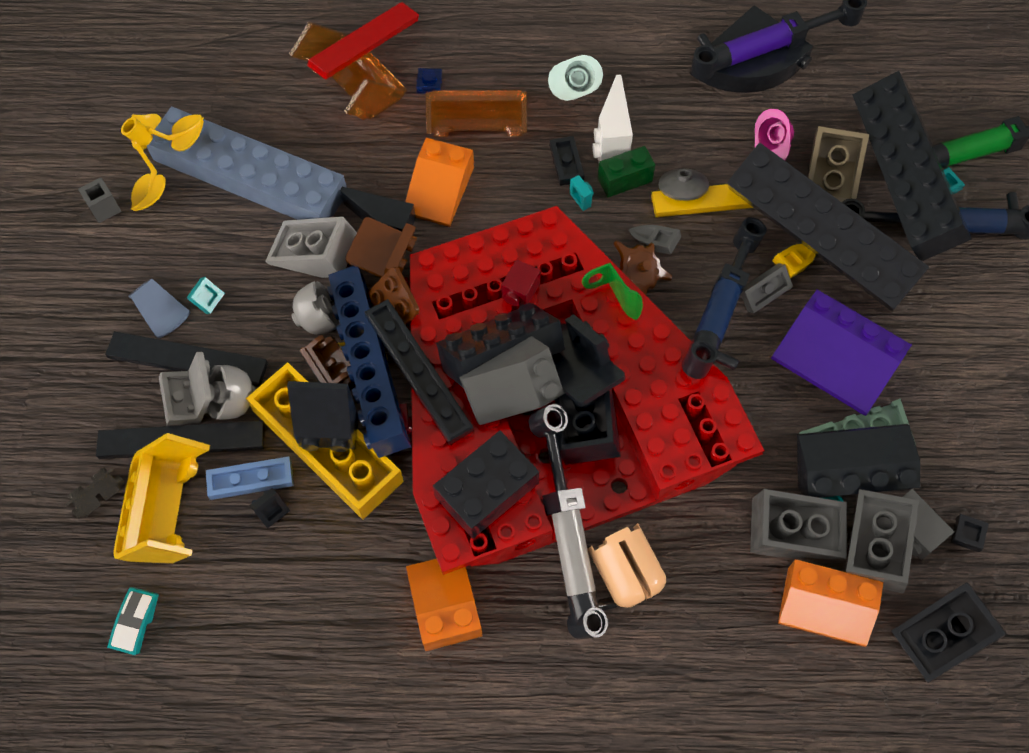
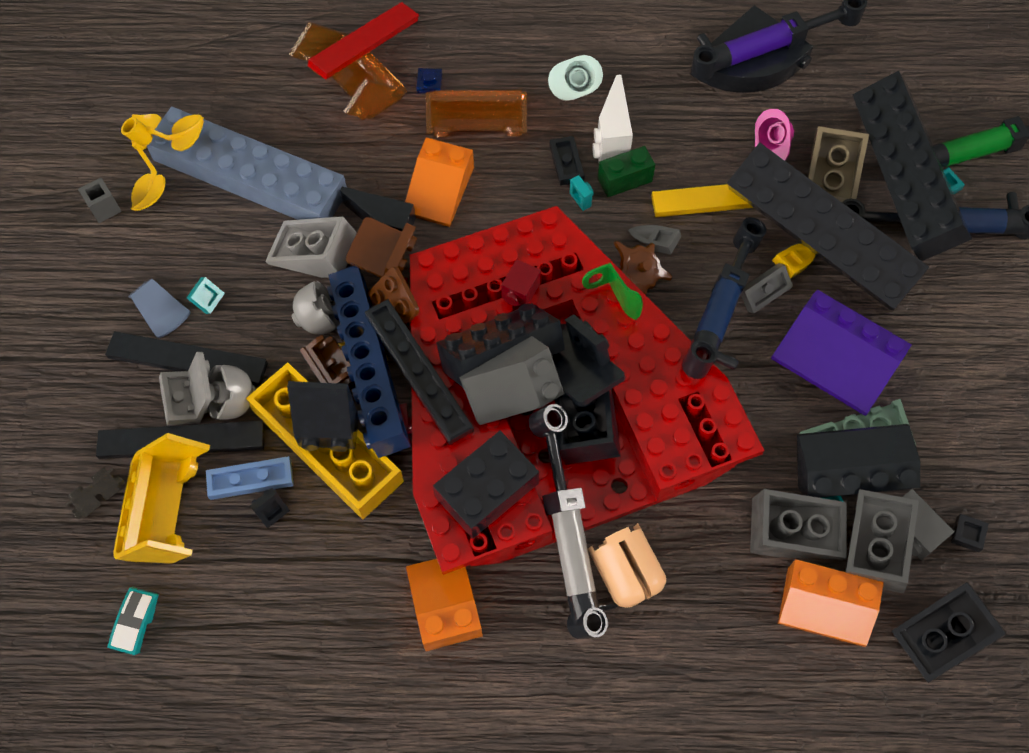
flat silver dish [659,169,709,201] -> none

